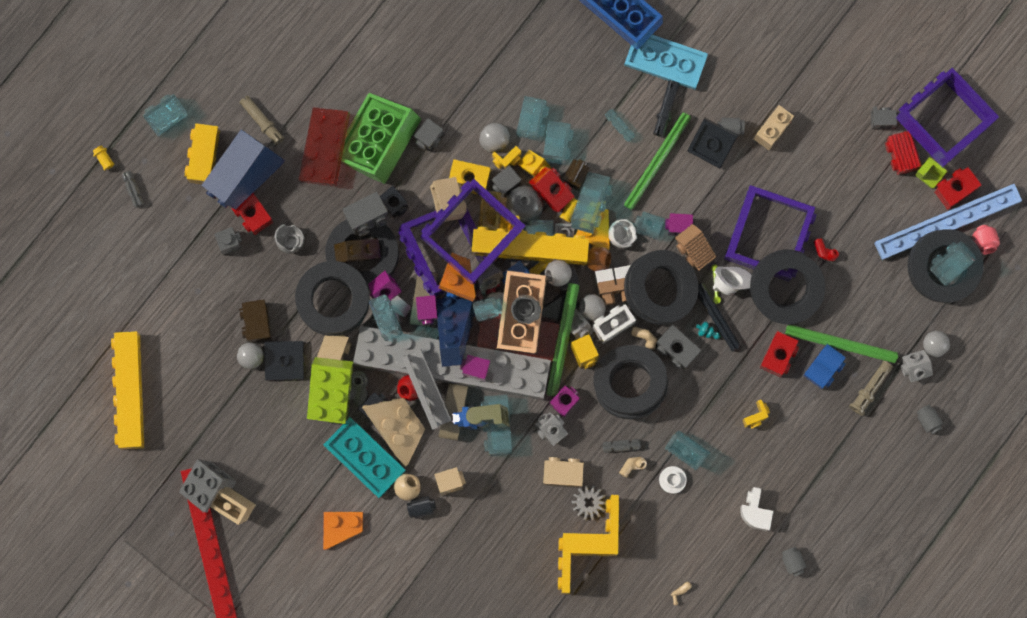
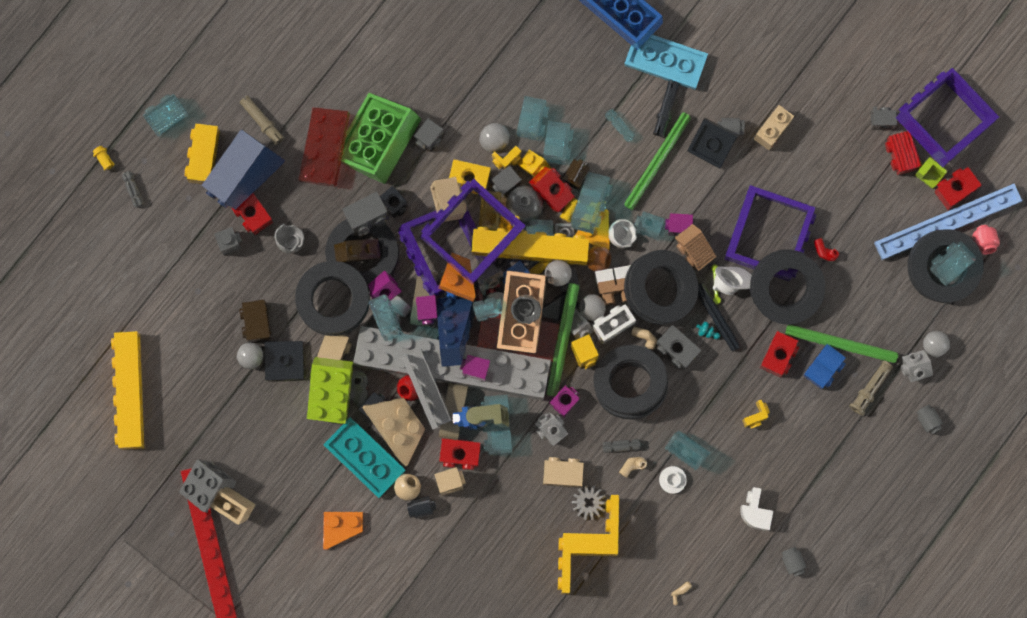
none -> red brick [439,438,481,470]

